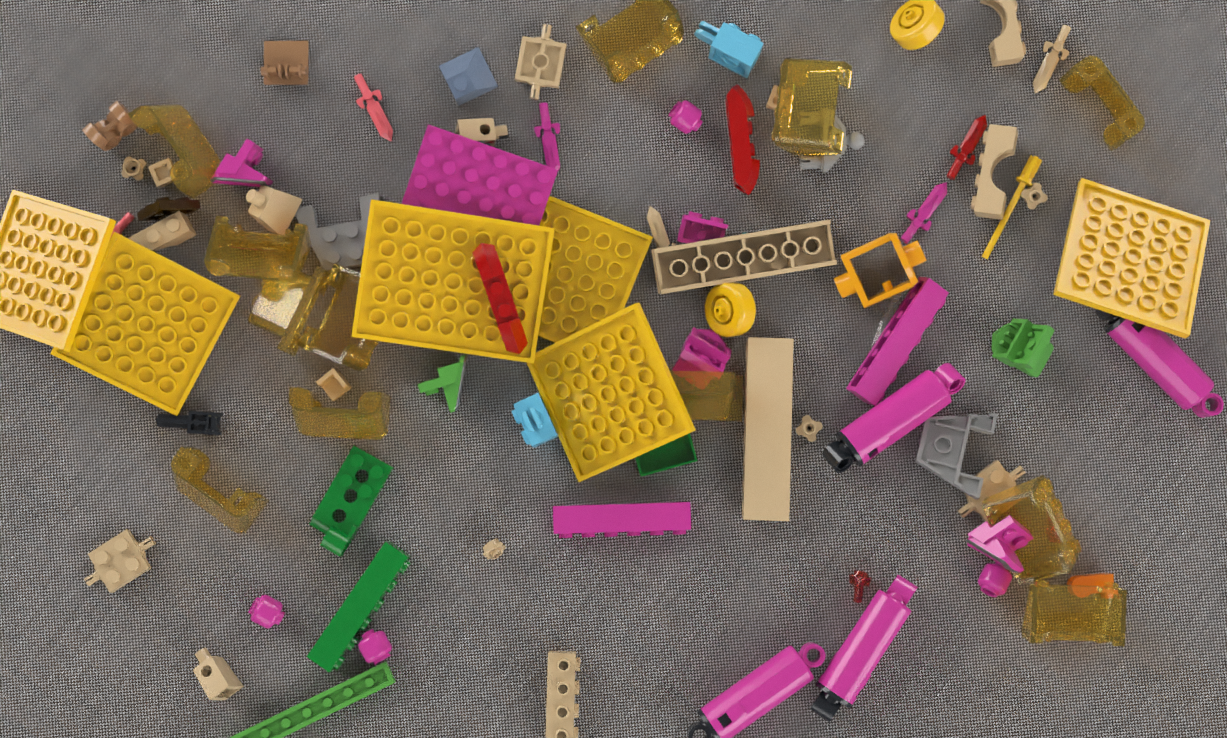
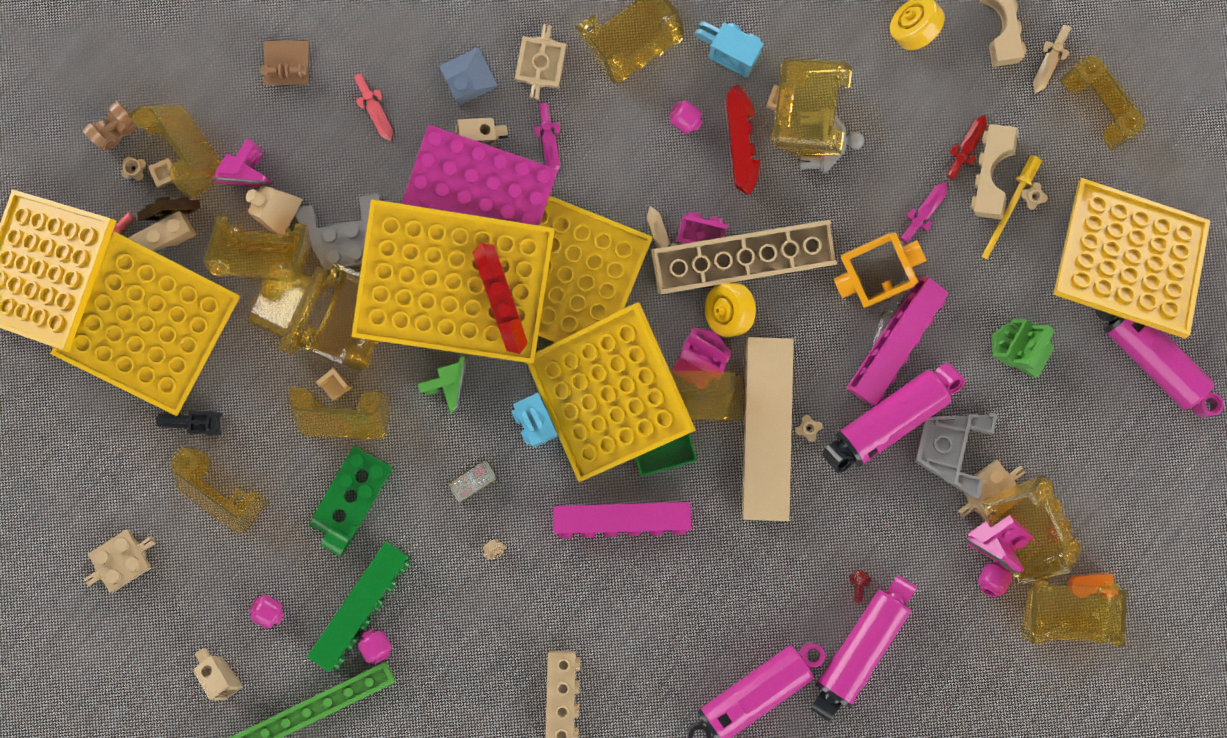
none -> slope [448,460,498,503]

